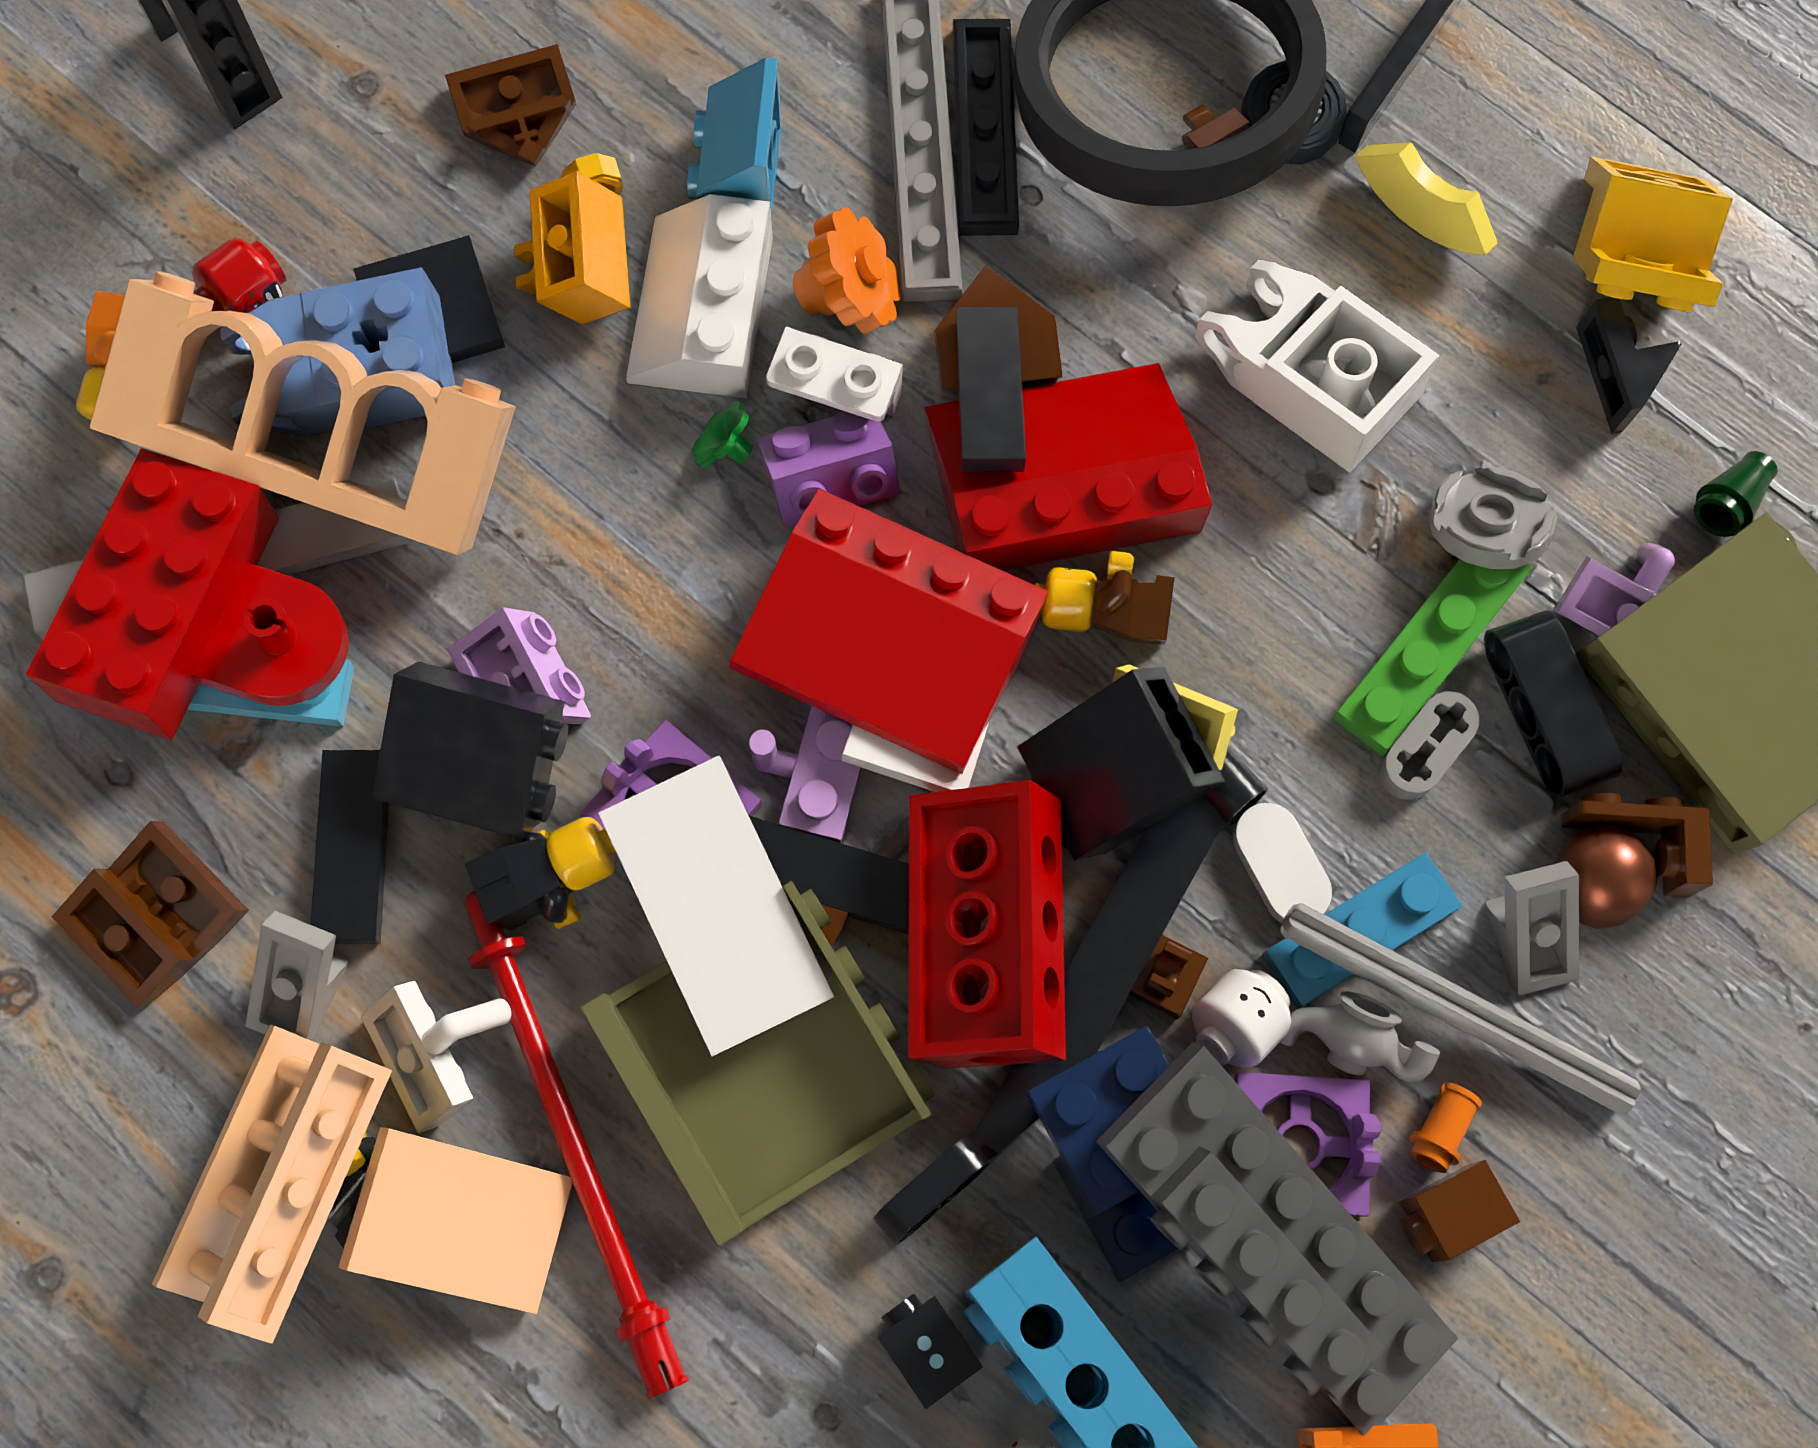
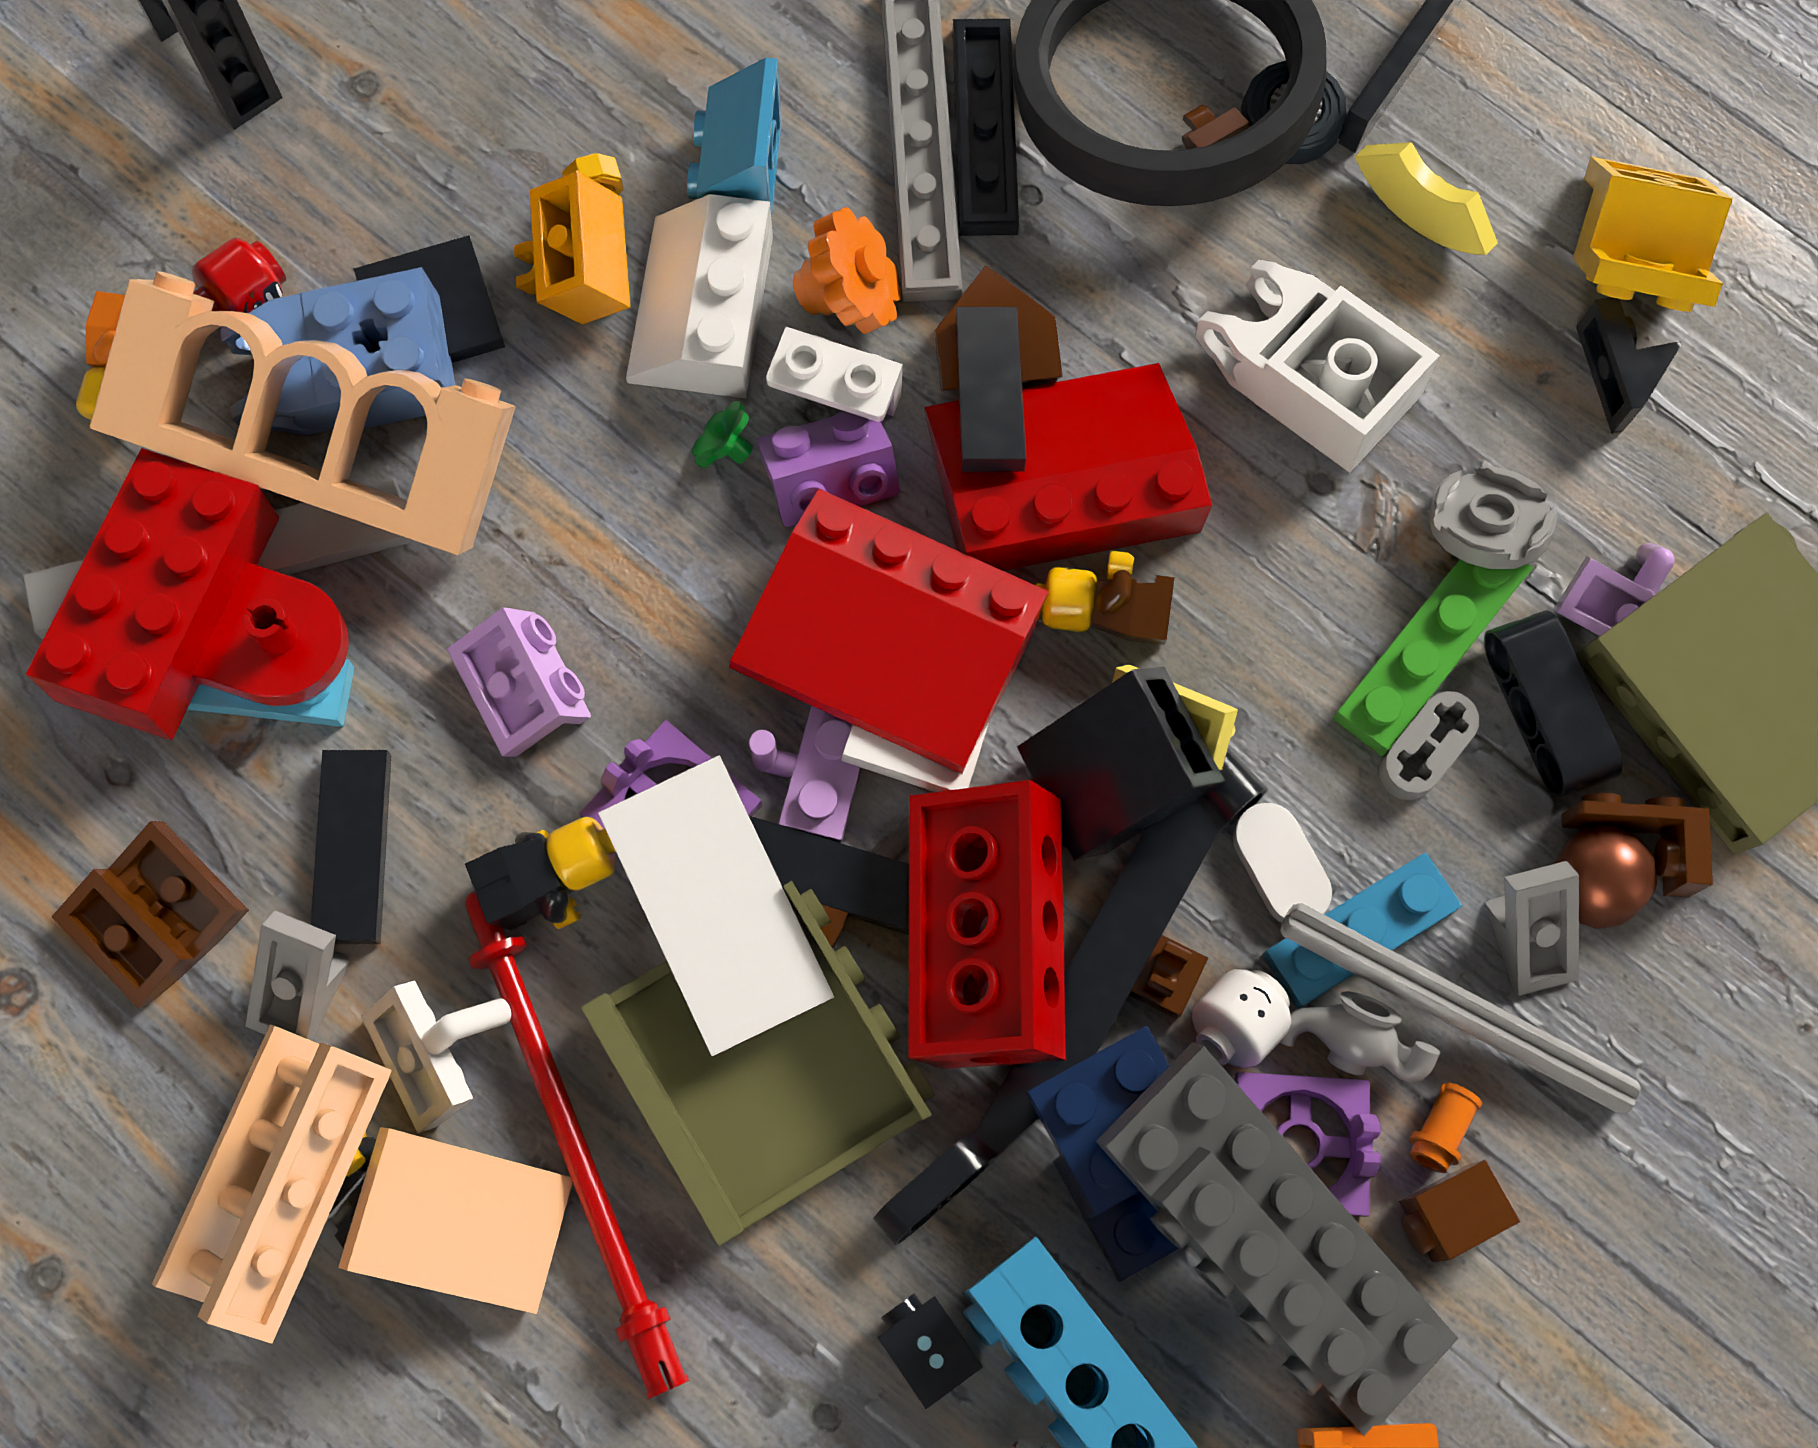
black brick [372,661,568,839] -> none
reddish brown slope [445,44,576,167] -> none
dark green cone [1694,451,1778,537] -> none

